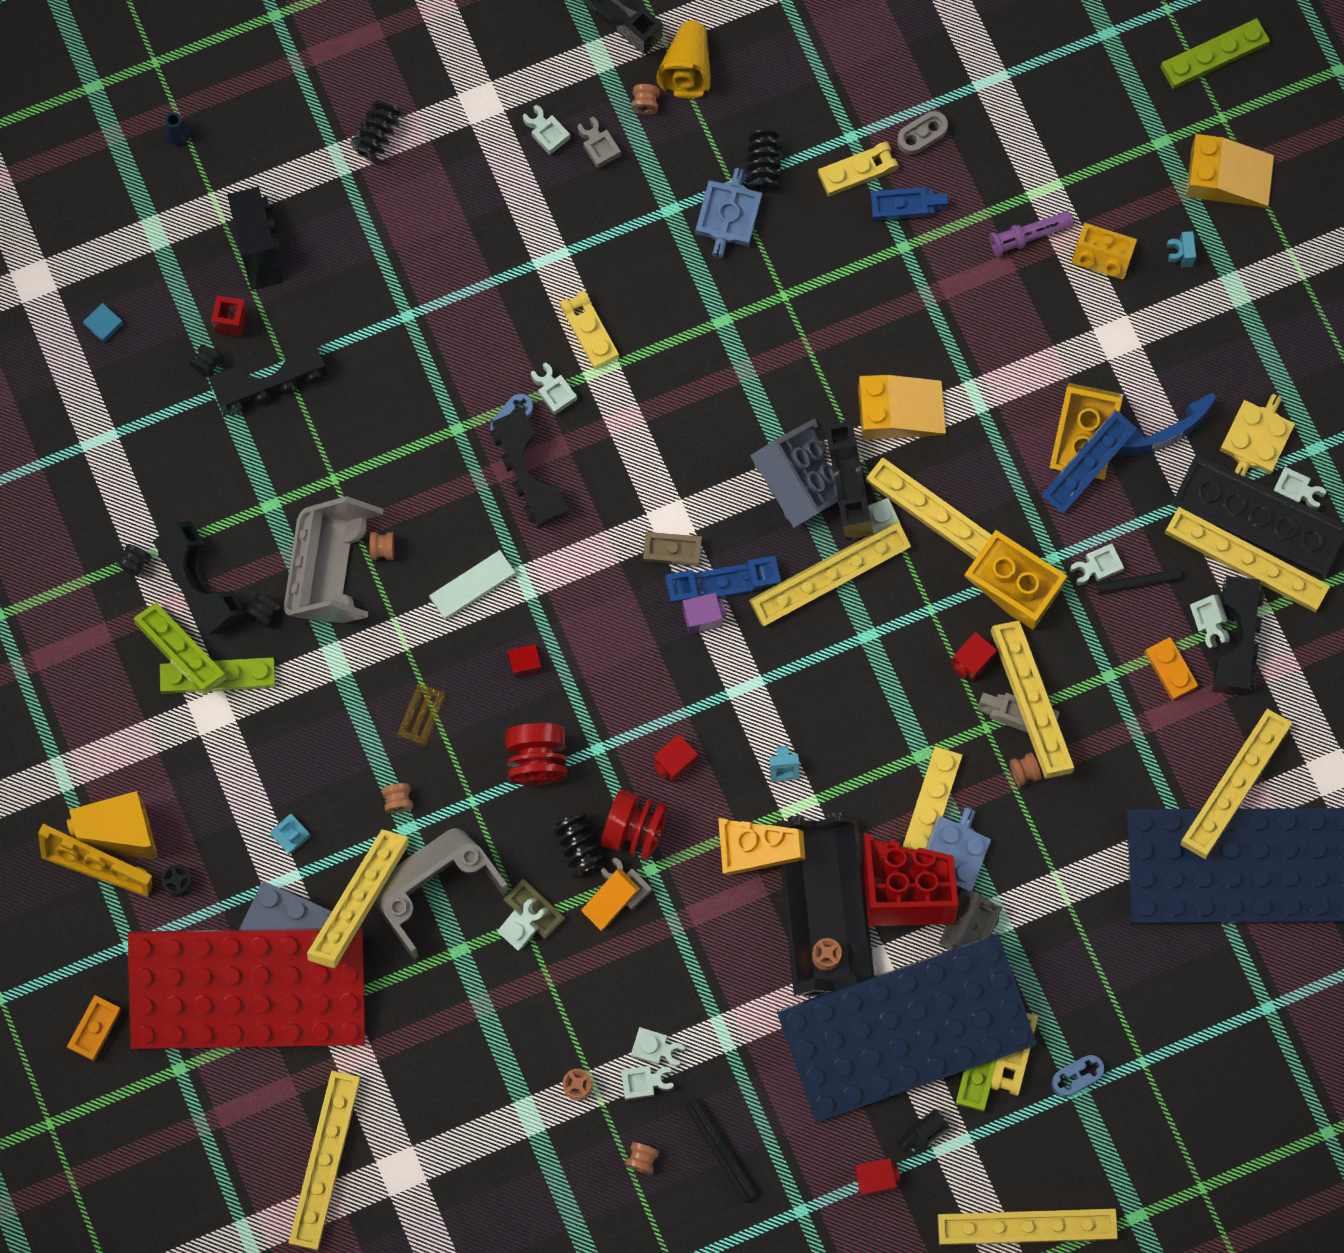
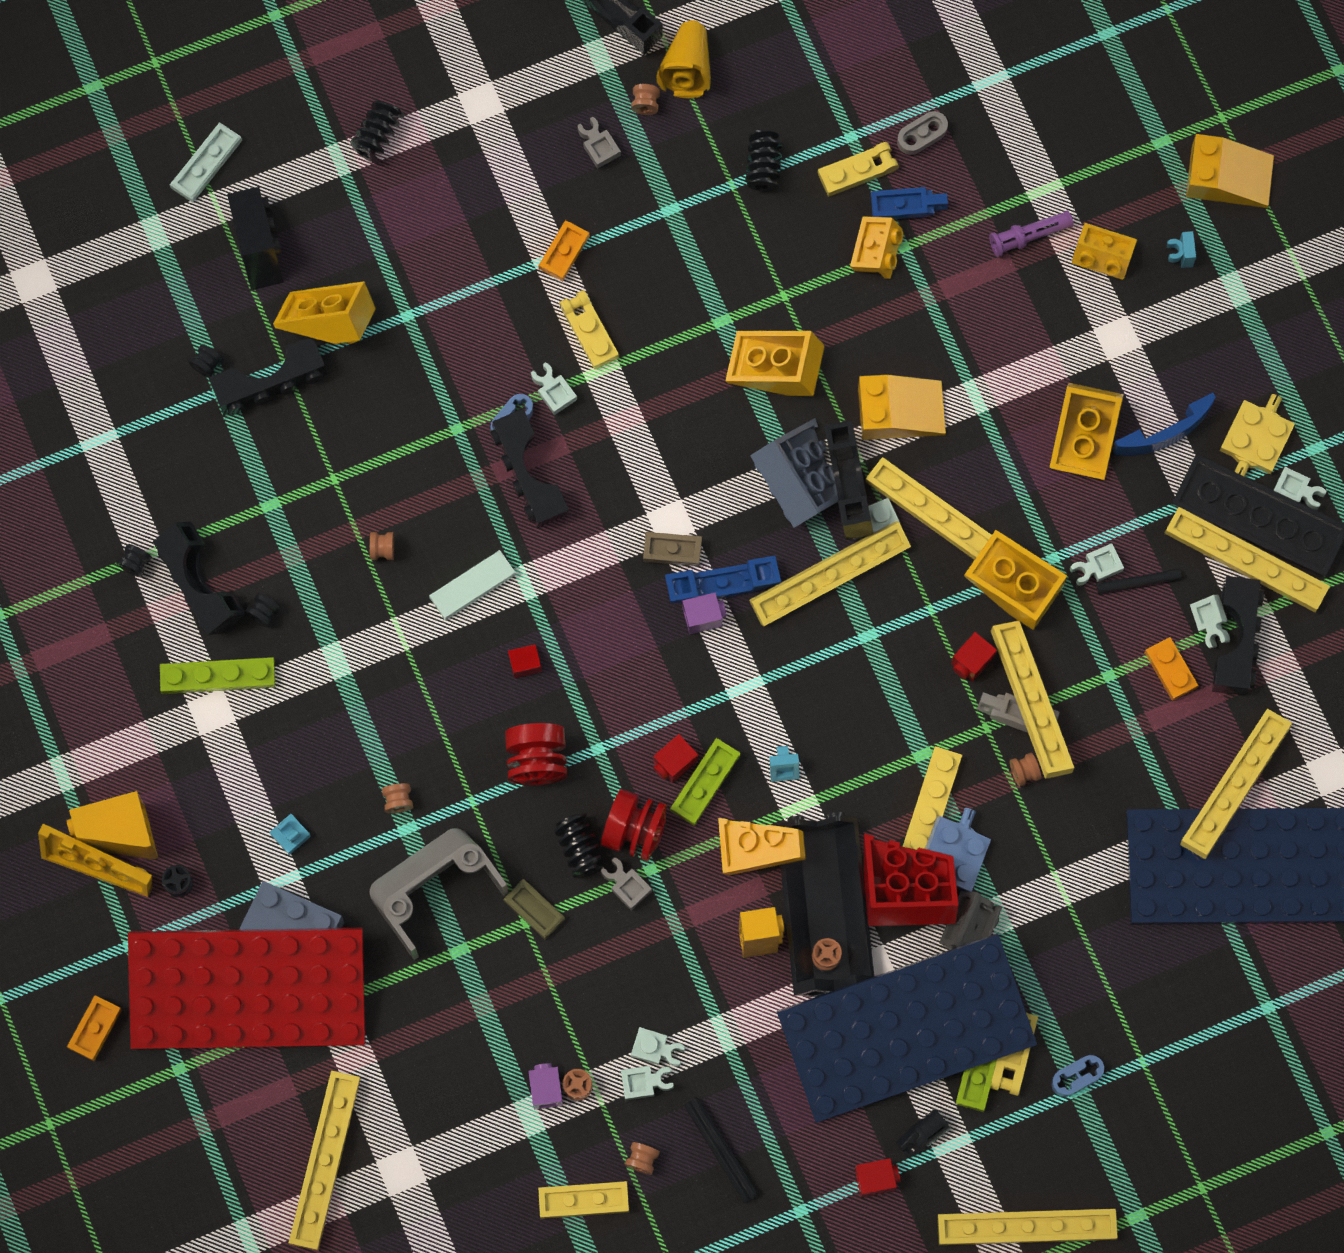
dark azure tile [83,303,123,343] -> none
lime plate [134,602,226,696] -> none
dark blue cone [163,112,191,145] -> none
red brick [211,295,248,337] -> none
light grey windscreen [284,496,384,623] -> none
light yellow plate [307,829,409,969] -> none
clear yellow tile [397,683,445,746] -> none
light aqua plate [497,897,548,951] -> none
light aqua plate [523,105,570,155] -> none
light orange tile [581,869,640,931] -> none
medium blue plate [695,168,762,258] -> none
blue plate [1041,409,1137,513] -> none
lime plate [1160,18,1270,89] -> none
none -> light aqua tile [170,122,242,203]
none -> yellow slope [273,282,376,344]
none -> medium lavender brick [529,1063,563,1110]
none -> light orange plate [538,220,590,282]
none -> light yellow plate [538,1181,629,1219]
none -> lime plate [670,738,740,826]
none -> yellow slope [726,331,824,396]
none -> yellow brick [739,907,784,958]
none -> yellow bracket [850,216,903,279]

